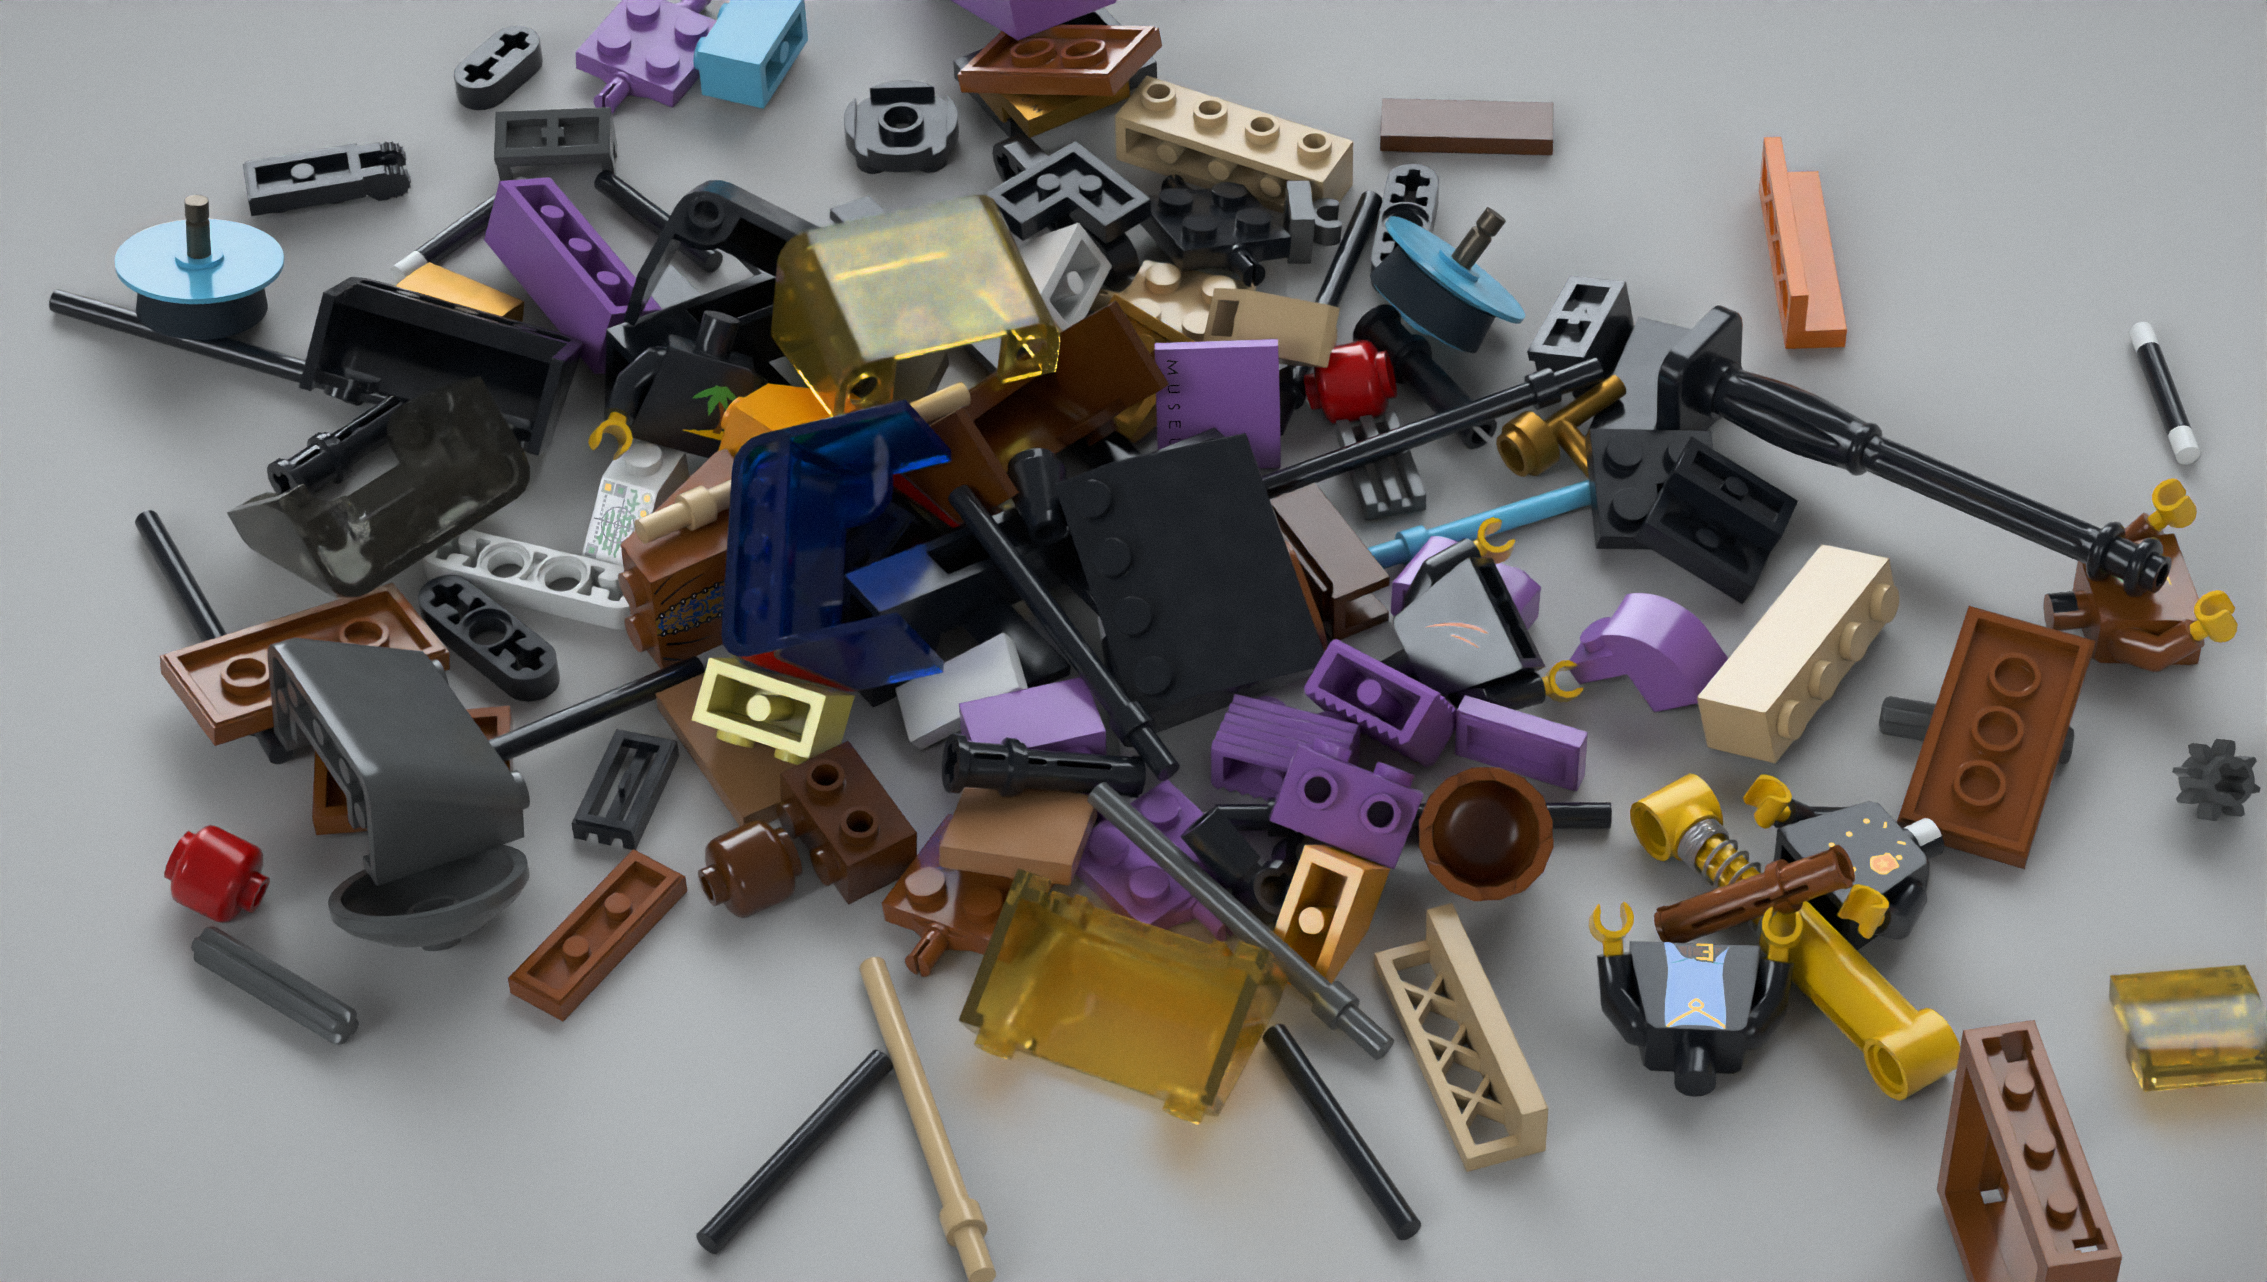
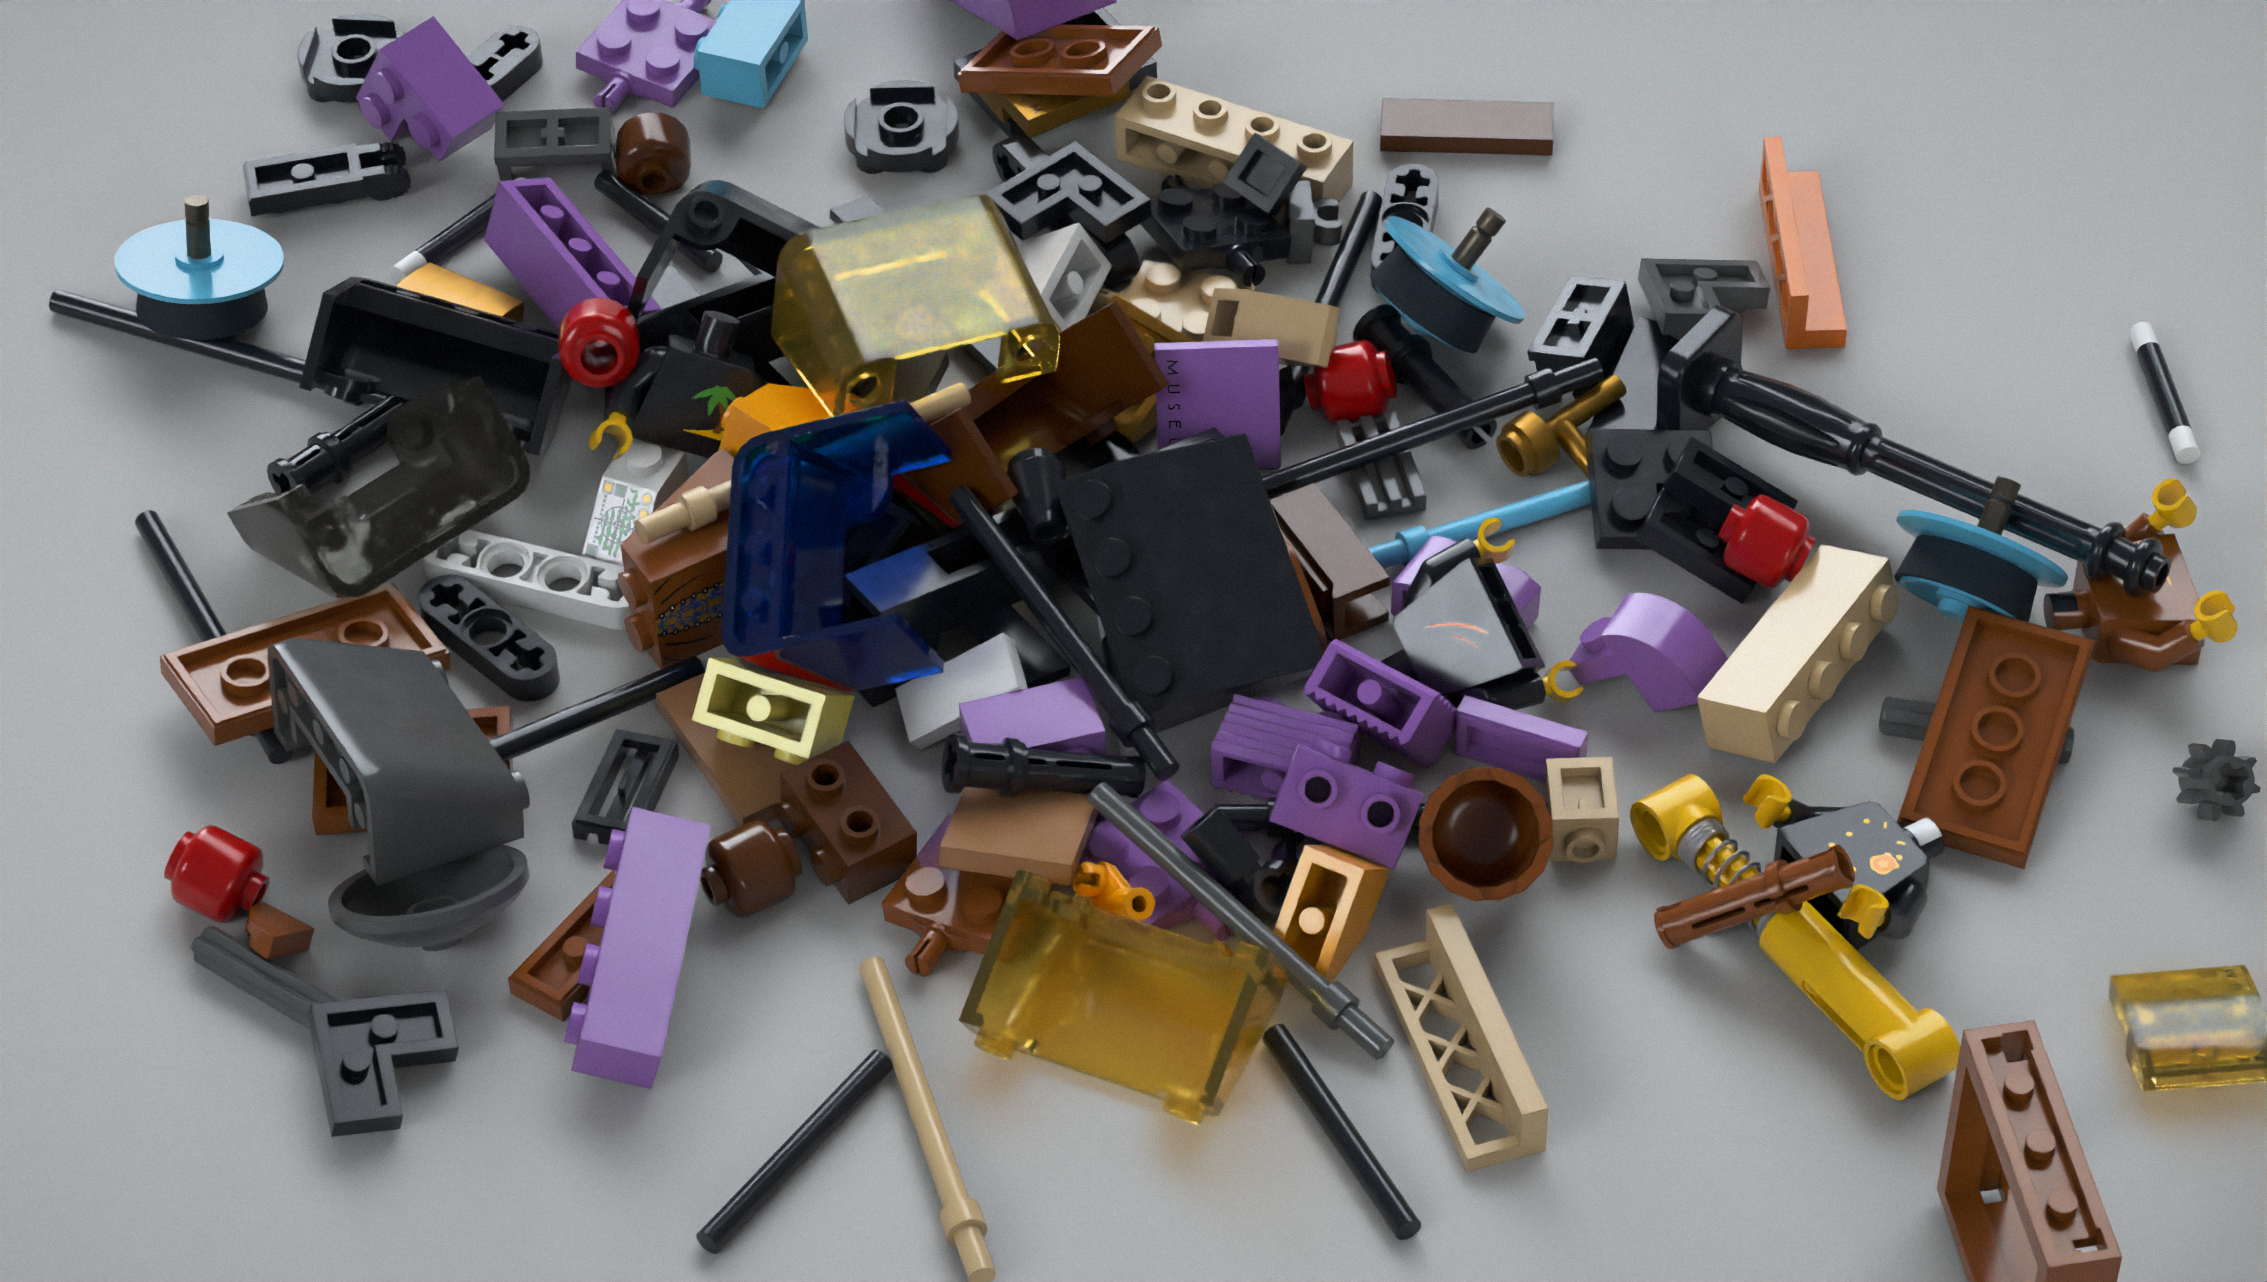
black torso [1588,902,1803,1097] -> none
none -> dark orange tile [245,902,315,960]
none -> black plate [297,13,406,103]
none -> black plate [308,989,459,1137]
none -> medium lavender brick [356,16,505,162]
none -> red head [558,297,640,388]
none -> medium lavender brick [564,806,711,1089]
none -> reddish brown head [616,112,691,195]
none -> light orange arm [1073,861,1155,922]
none -> black tile [1223,133,1308,217]
none -> tan bracket [1545,756,1619,863]
none -> dark grey plate [1638,258,1770,340]
none -> red head [1717,495,1817,589]
none -> piece [1894,476,2068,623]

